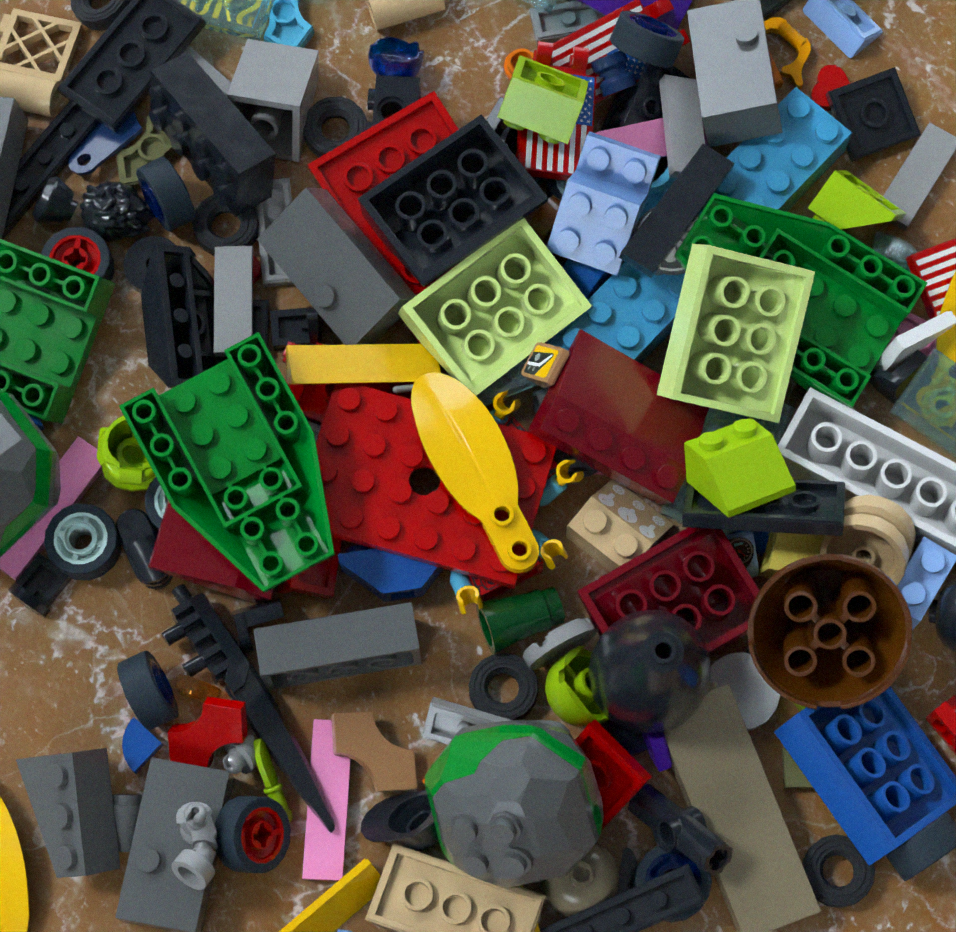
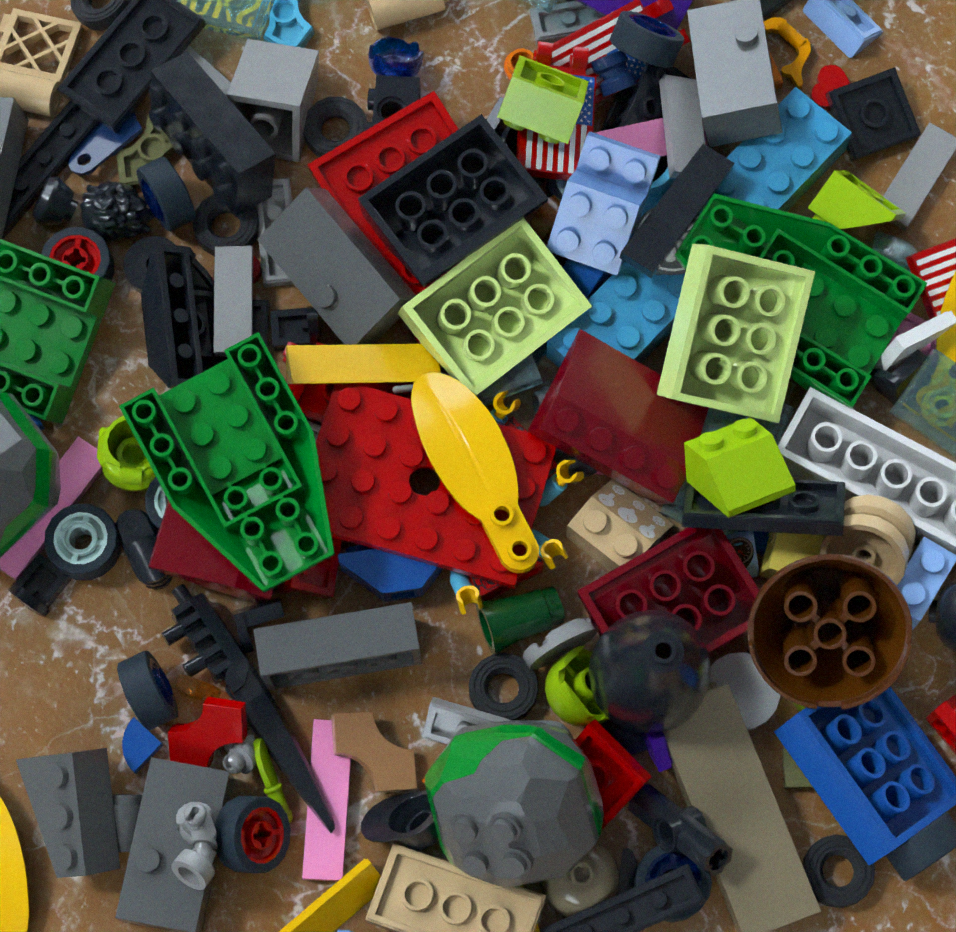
slope [521,342,570,388] -> none

